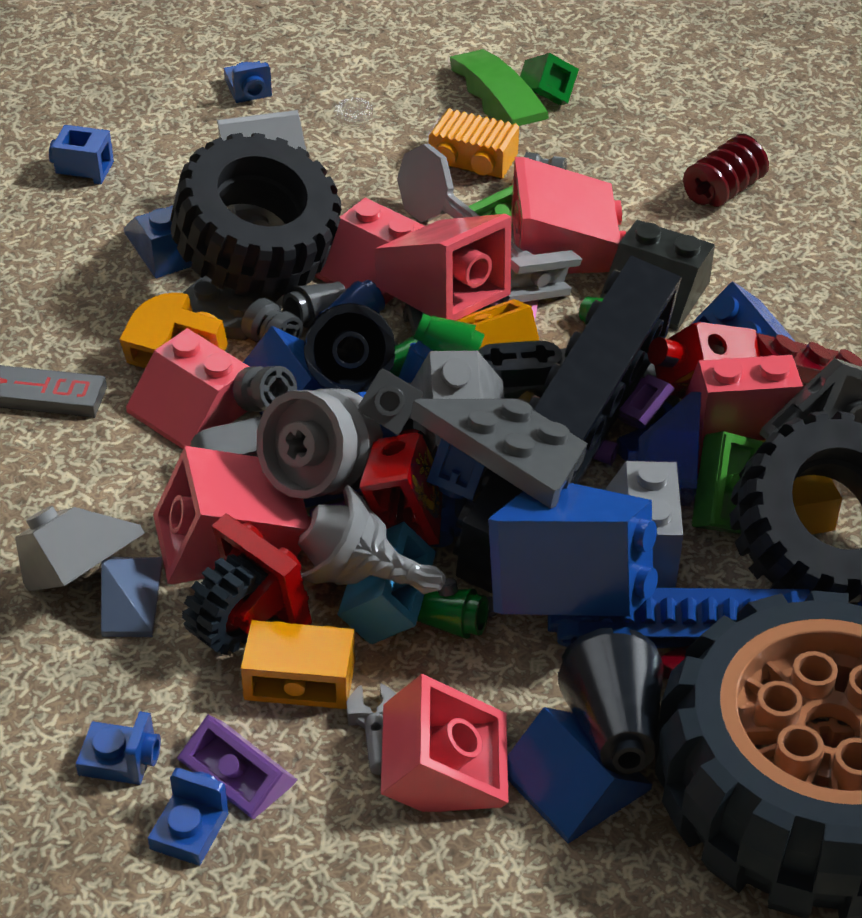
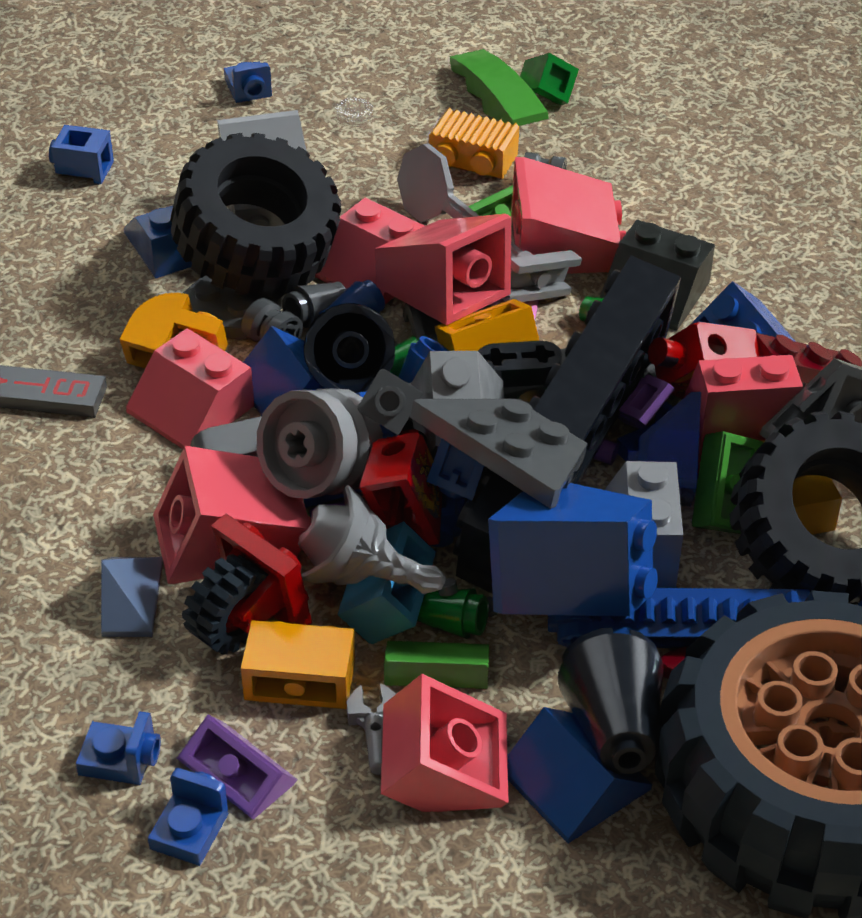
light grey slope [15,505,145,591] -> none
dark grey wheel [233,366,297,412] -> none
green cone [413,313,485,351] -> none
dark red piece [683,134,769,207] -> none
none -> bright green slope [384,641,489,689]

